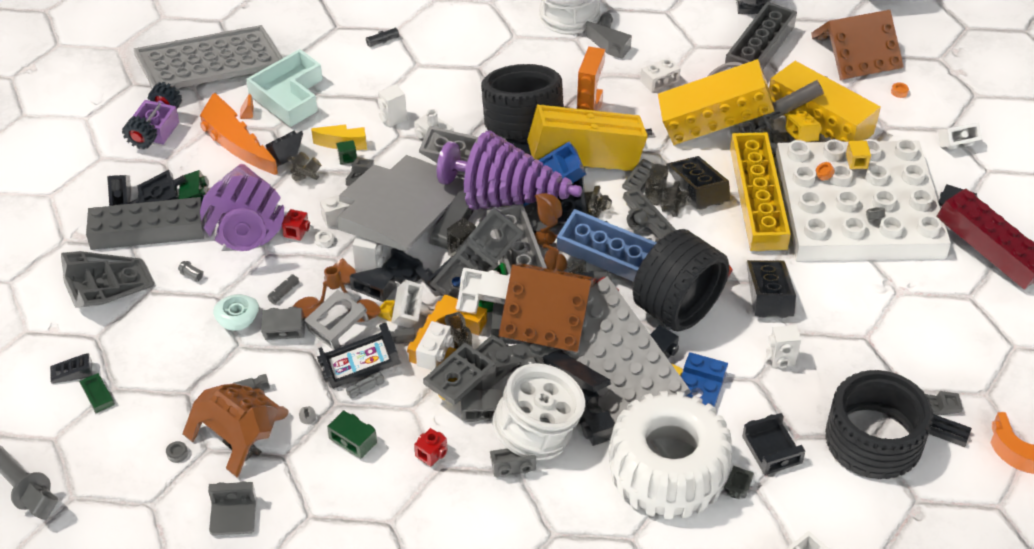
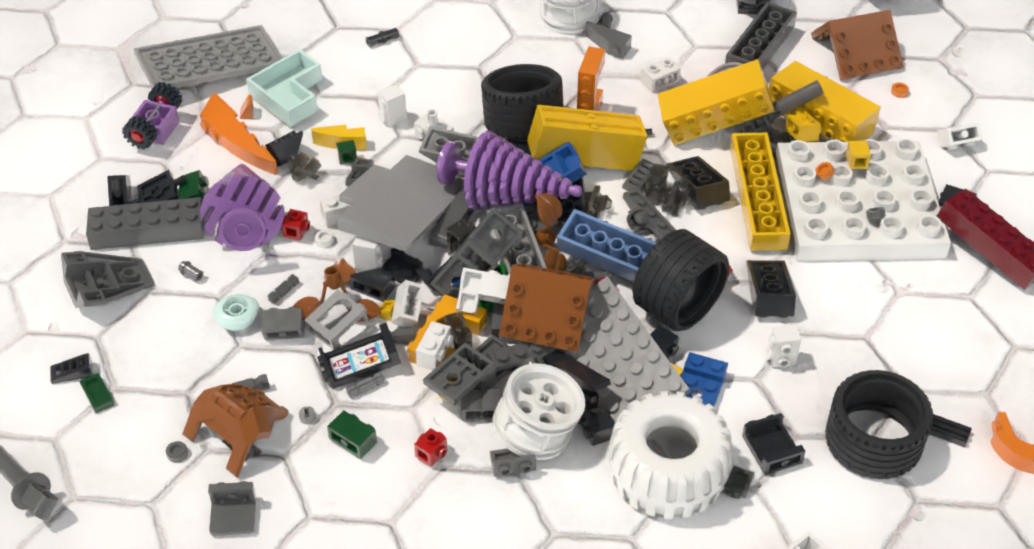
dark grey slope [925,391,963,415] -> none

